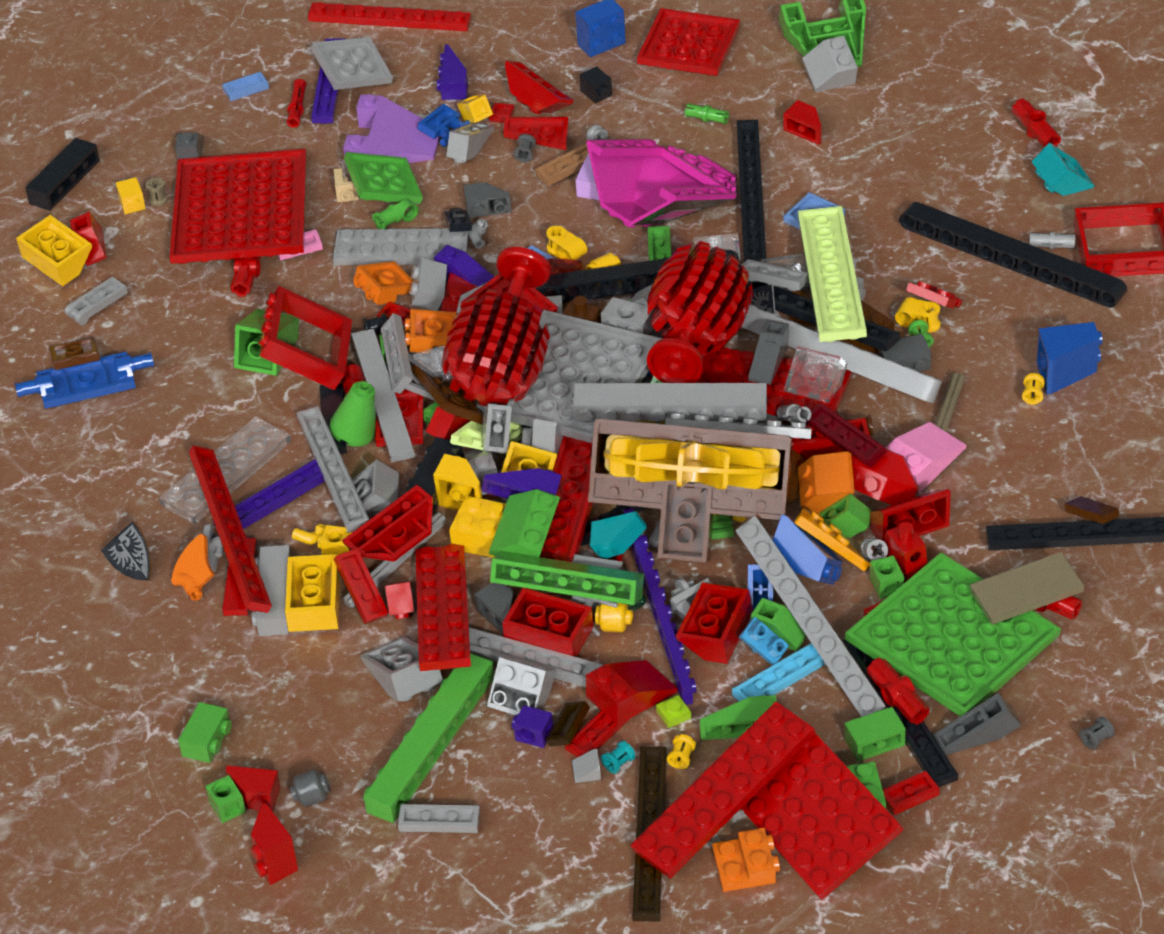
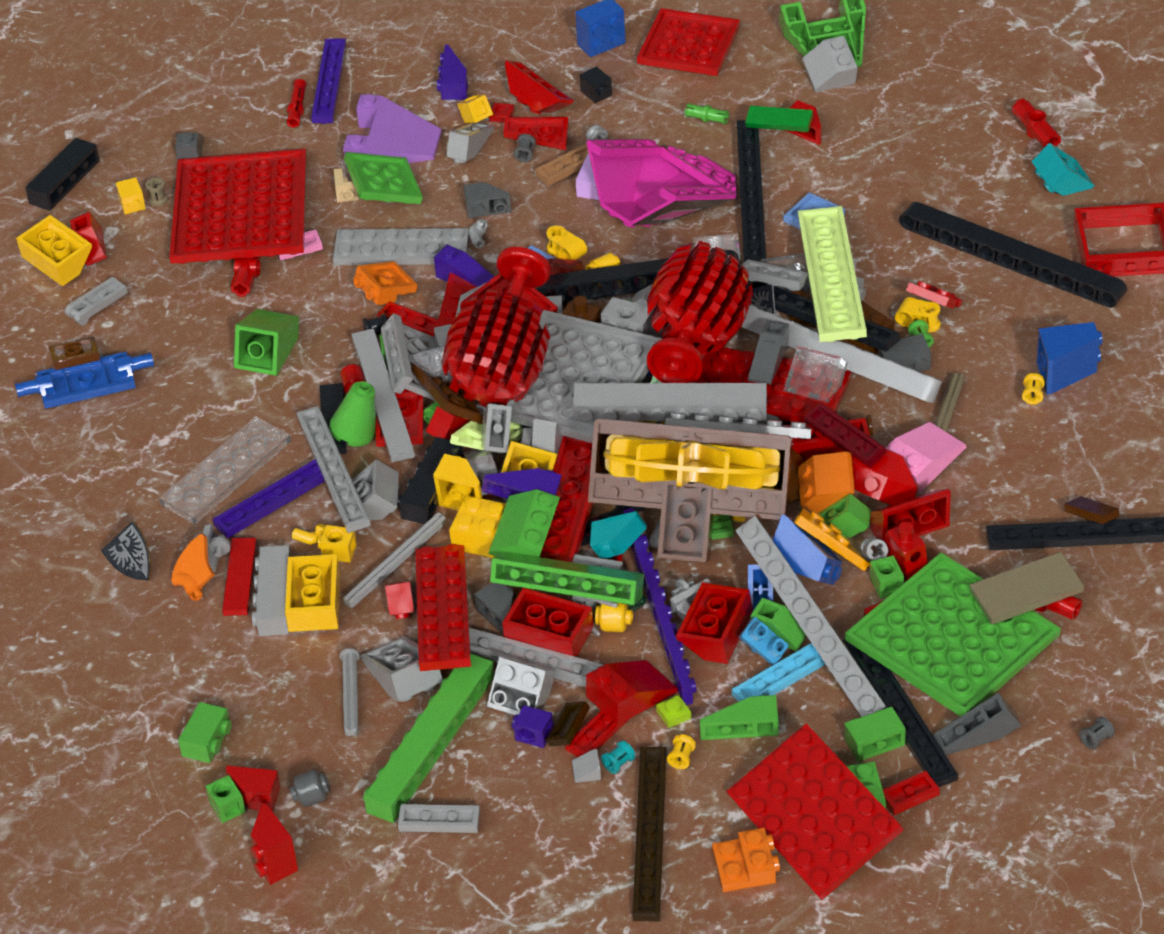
red plate [189,445,272,613] -> none
medium blue tile [222,72,269,101] -> none
red window [259,286,352,390] -> none
red plate [308,2,471,32] -> none
light grey plate [311,37,393,90] -> none
red plate [333,548,389,624] -> none
red wedge [342,485,433,562] -> none
bright green connector [372,199,419,229] -> none
orange plate [404,309,456,354] -> none
light grey brick [409,258,447,311] -> none
blue plate [417,103,470,147] -> none
black plate [444,208,472,232] -> none
red plate [630,701,816,879] -> none
bright green plate [648,226,671,261] -> none
light grey pin [777,404,811,423] -> none
red piece [867,657,930,725] -> none
light grey pin [1029,232,1075,250] -> none
none -> light grey axle [339,648,360,737]
none -> green tile [745,105,813,132]

